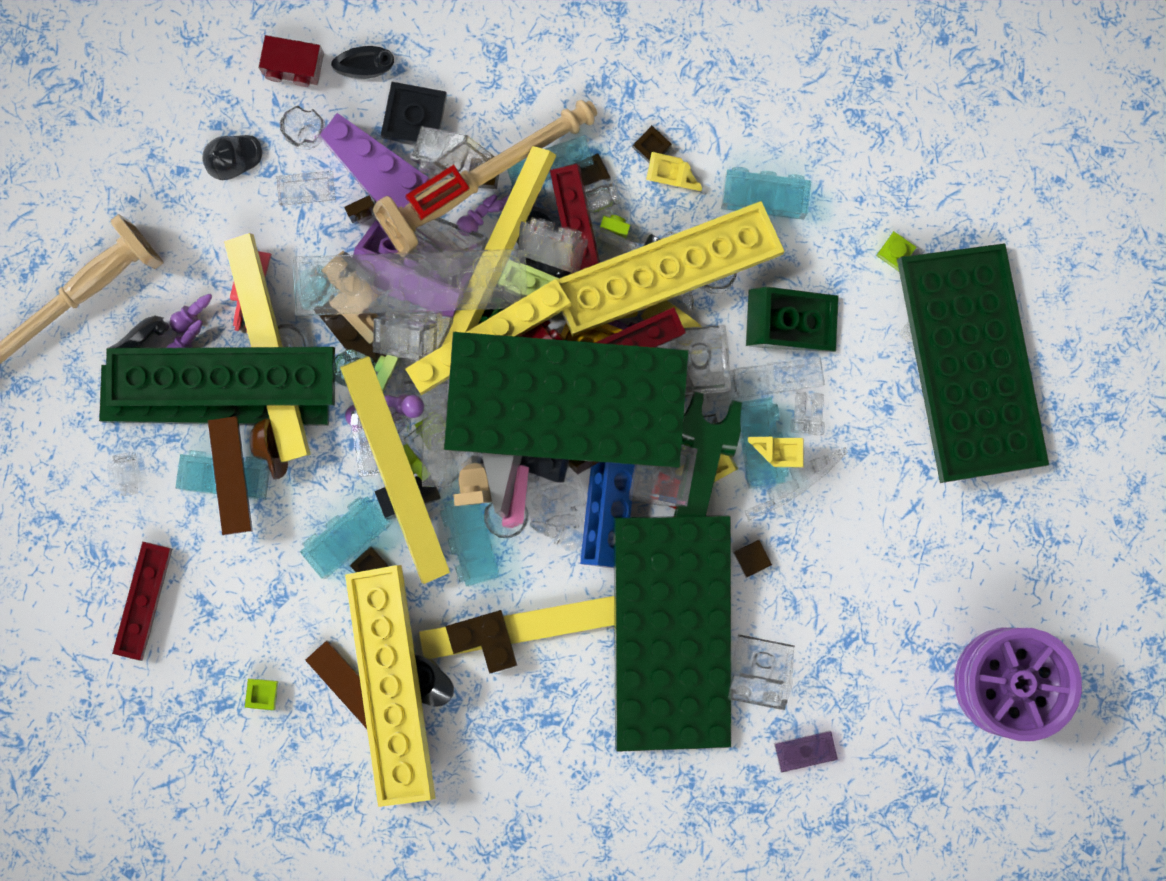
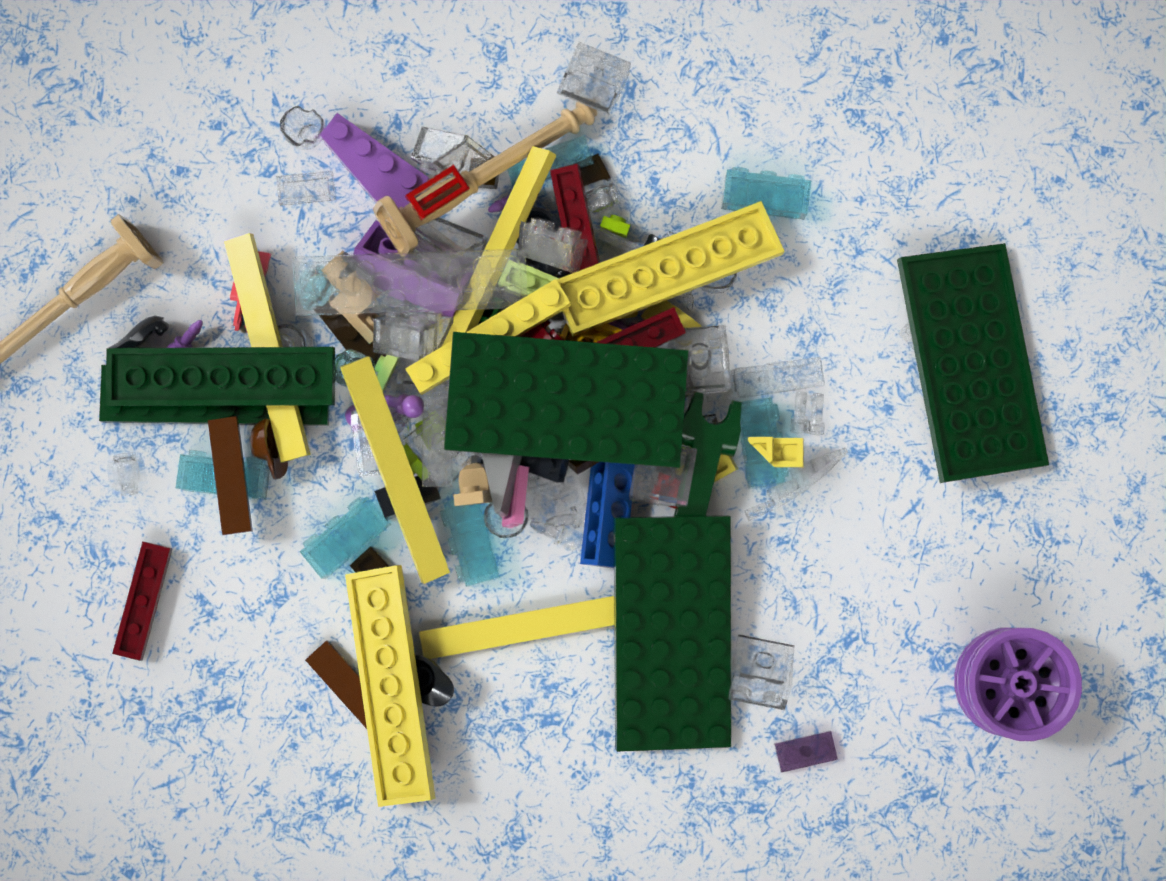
medium lavender bar [169,294,212,333] -> none
black piece [202,135,262,180] -> none
lime plate [245,678,278,710] -> none
dark red brick [258,35,324,87] -> none
black arm [331,46,394,79] -> none
dark brown plate [344,195,375,223] -> none
black plate [381,81,447,148] -> none
dark brown plate [445,610,518,674] -> none
medium lavender bar [456,194,497,238] -> none
dark brown tile [632,125,672,163] -> none
light yellow slope [646,152,702,191] -> none
dark brown tile [733,540,772,578] -> none
dark green slope [746,287,839,352] -> none
lime plate [876,231,917,272] -> none
none -> clear slope [557,41,631,115]

